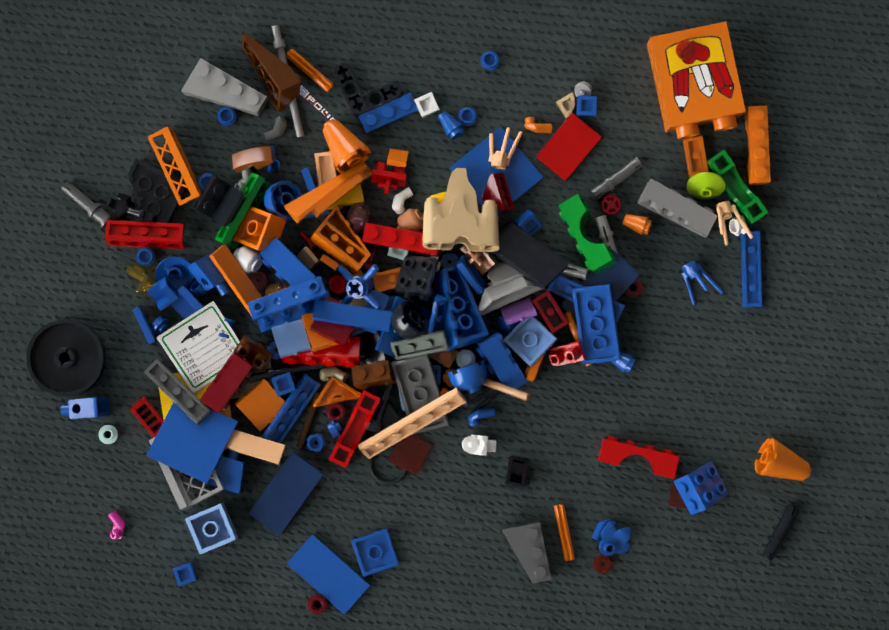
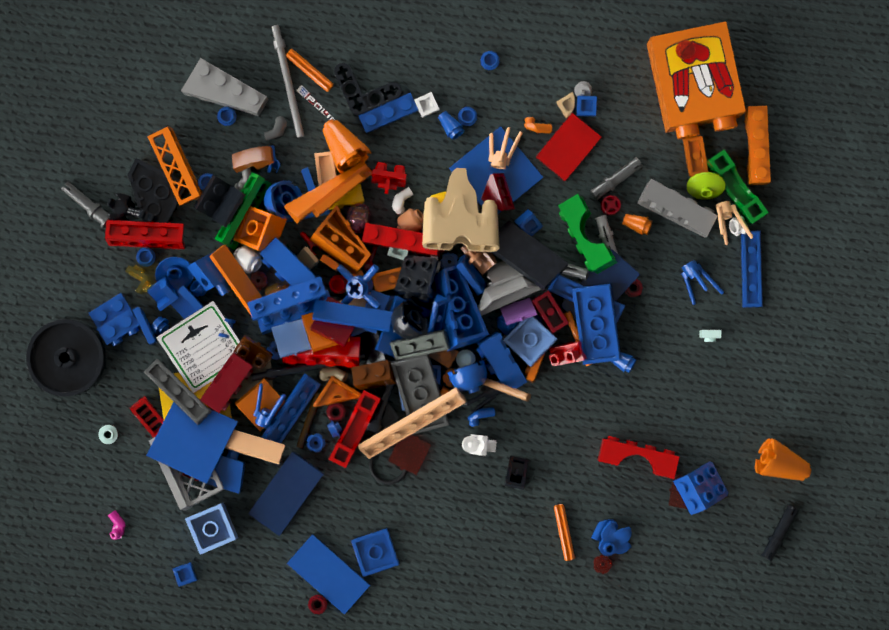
torso [61,397,110,419] -> none
reddish brown wedge [242,33,302,112] -> none
blue tile [271,372,295,397] -> none
orange tile [387,149,409,168] -> none
dark grey wedge [502,521,552,583] -> none
none -> blue plate [89,293,140,347]
none -> blue plant [253,383,286,428]
none -> light aqua plate [699,330,721,342]

